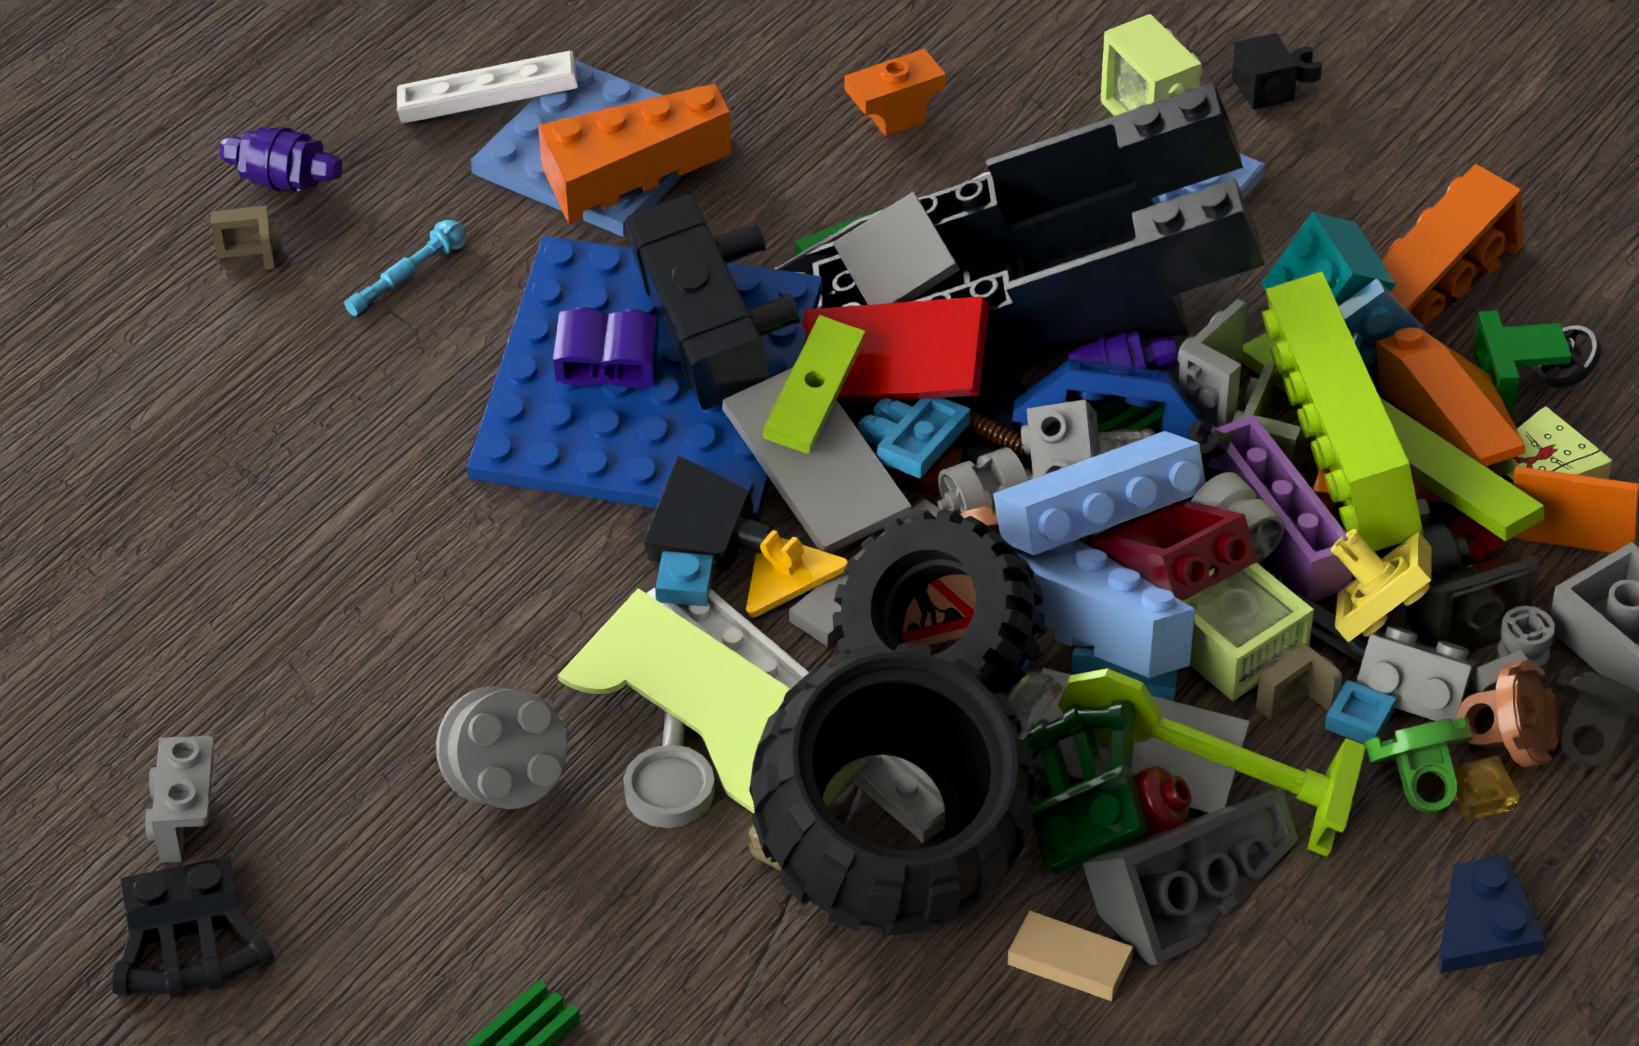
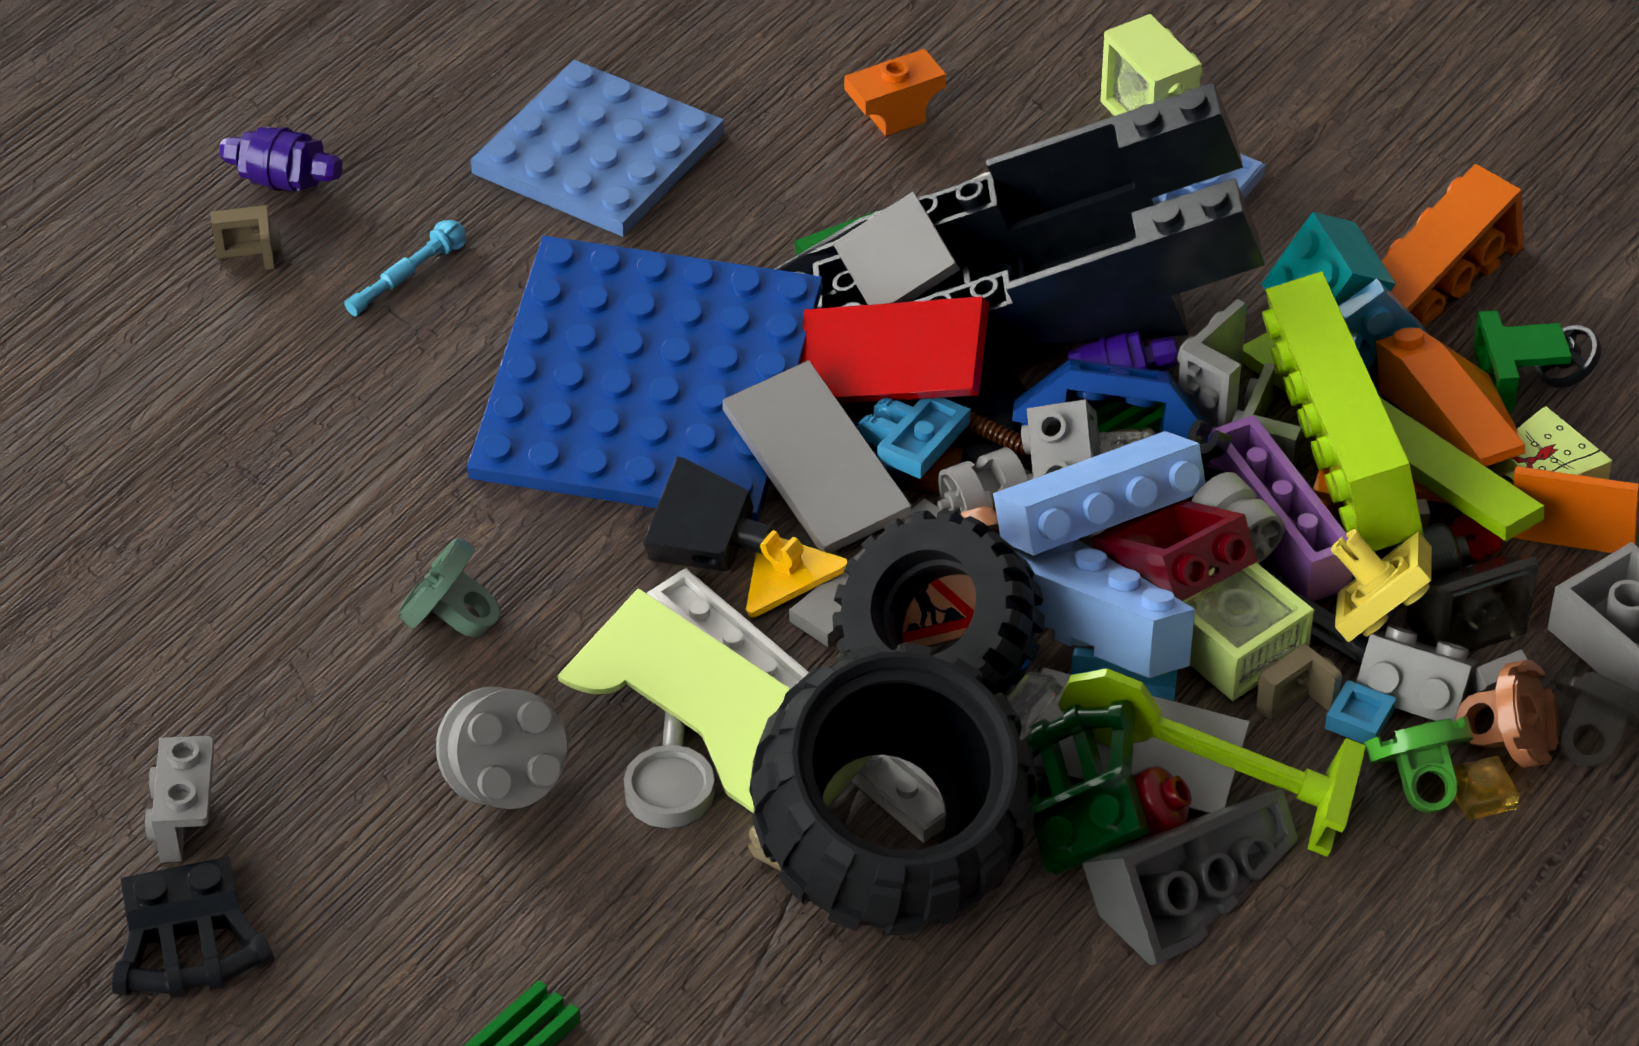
white tile [397,51,578,124] -> none
orange wedge [538,83,731,225] -> none
dark purple brick [553,307,659,388] -> none
black piece [625,194,801,410] -> none
dark azure plate [655,551,714,606] -> none
lime tile [763,315,865,455] -> none
tan tile [1008,911,1133,1001] -> none
black brick [1232,33,1323,110] -> none
dark blue wing [1438,855,1545,974] -> none
light grey wheel [1496,606,1555,671] -> none
none -> sand green tile [397,537,500,638]

